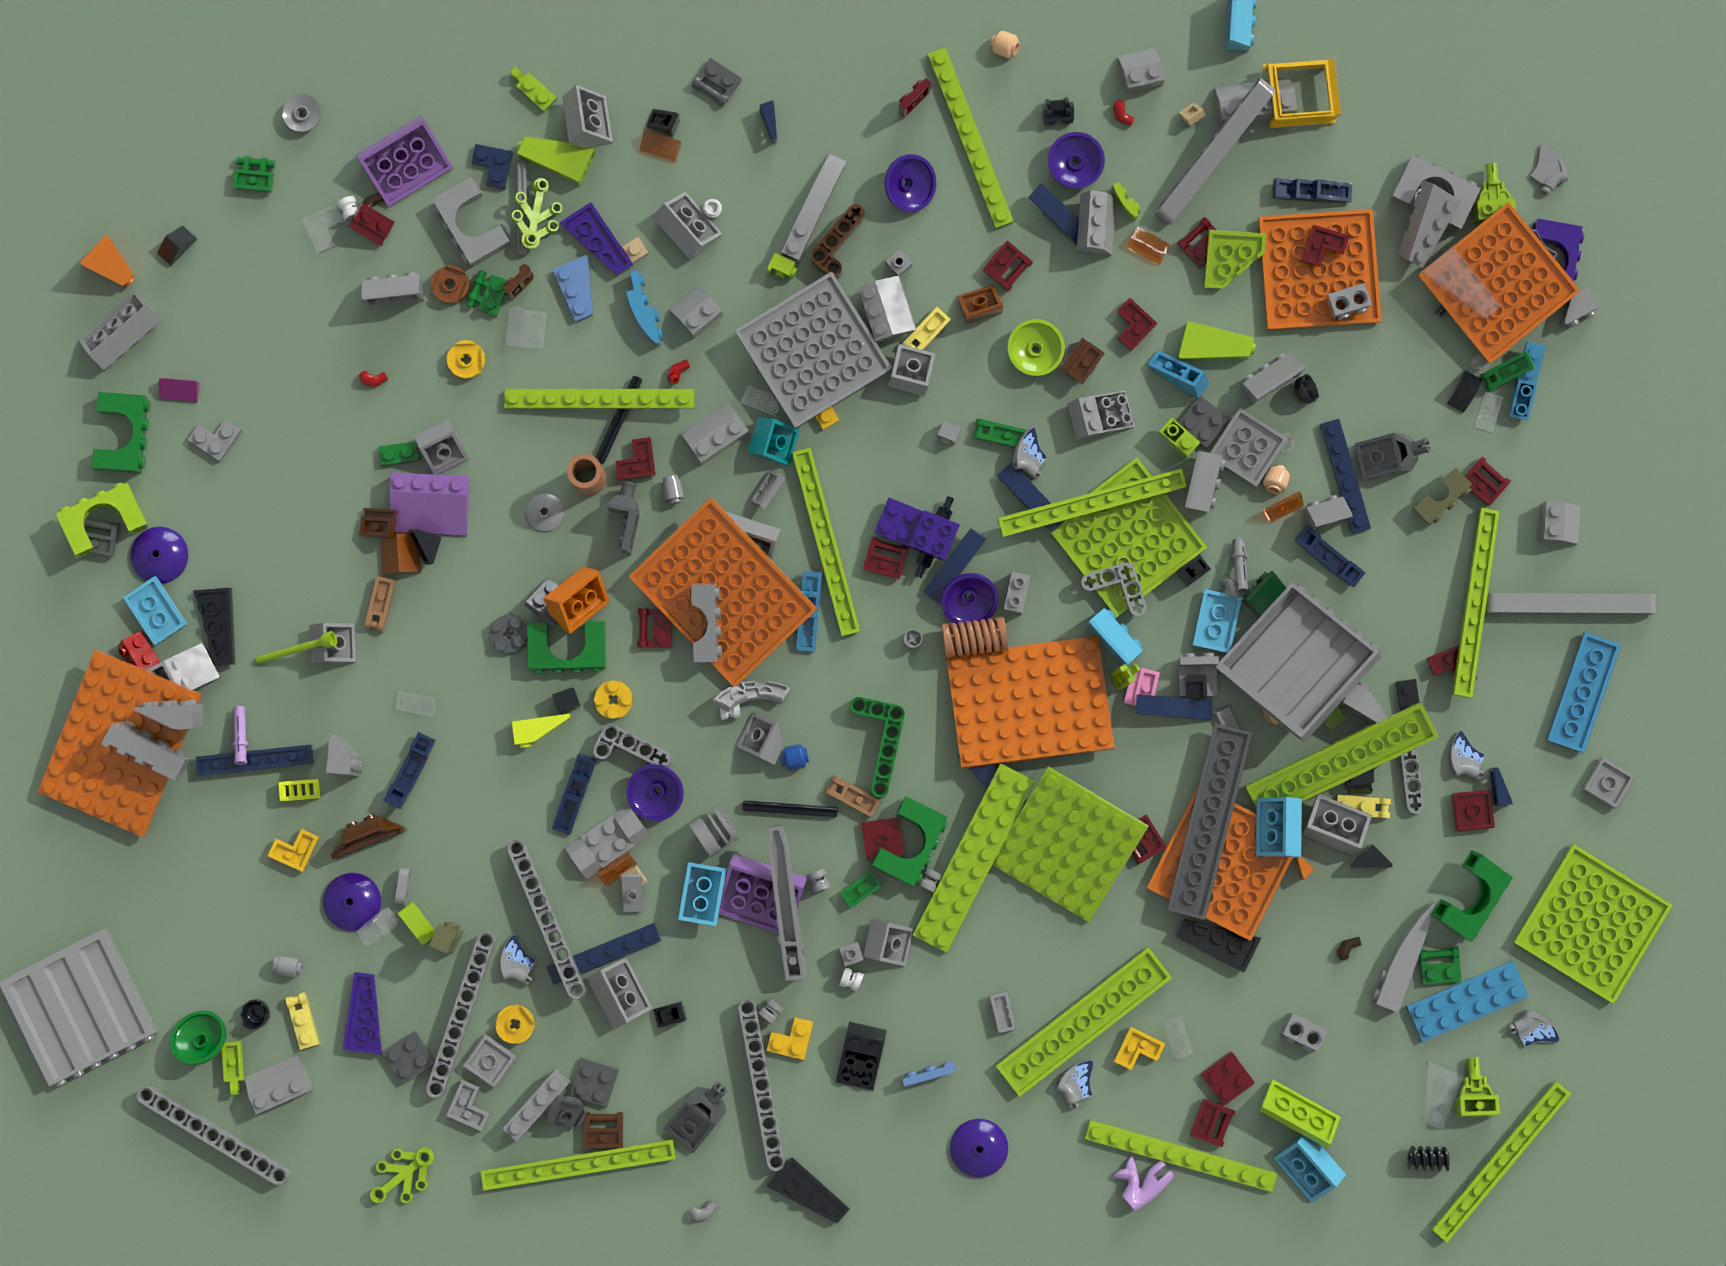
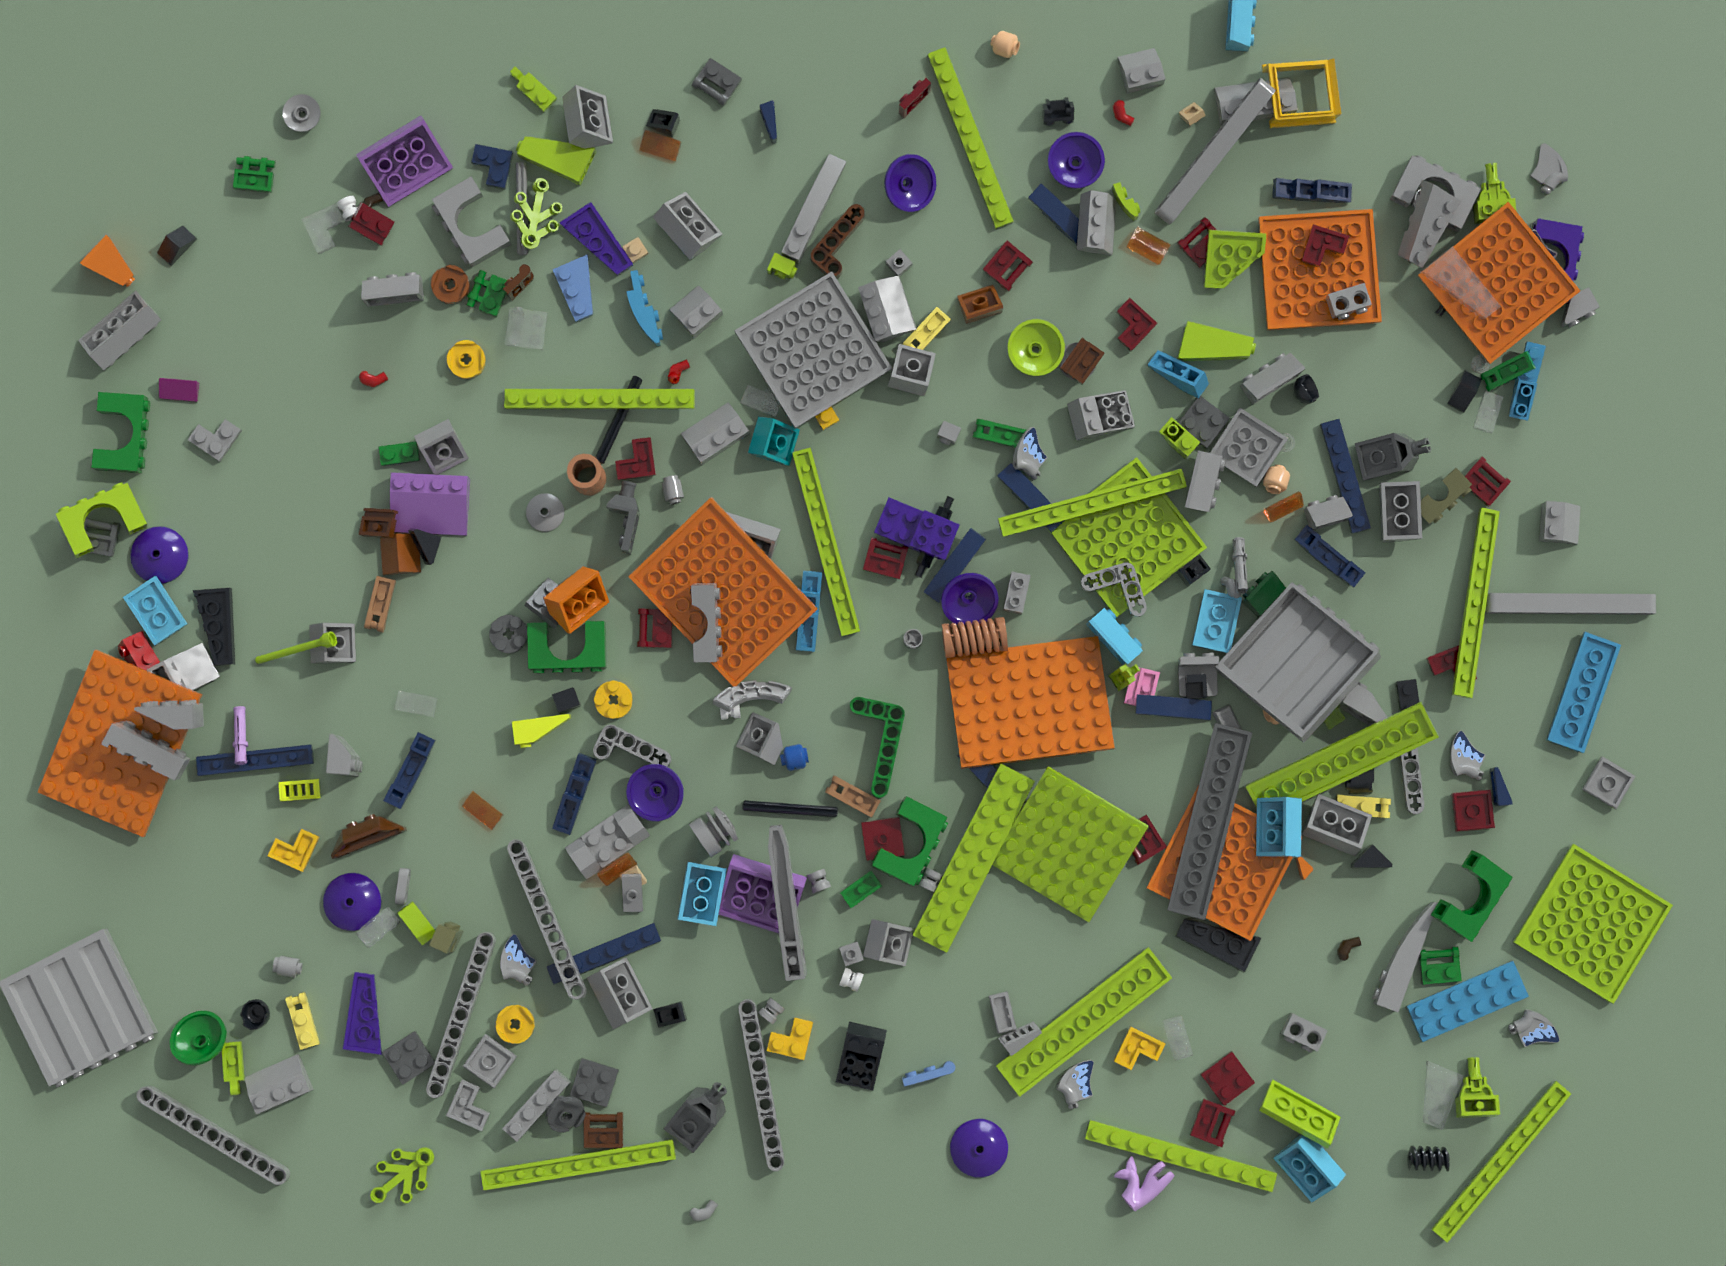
white plate [703,199,722,218] -> none
light grey plate [750,470,786,510] -> none
black wing [766,1157,850,1224] -> none
none -> clear orange slope [462,791,504,830]
none -> light grey slope [998,1021,1042,1056]
none -> light grey slope [1379,481,1422,542]

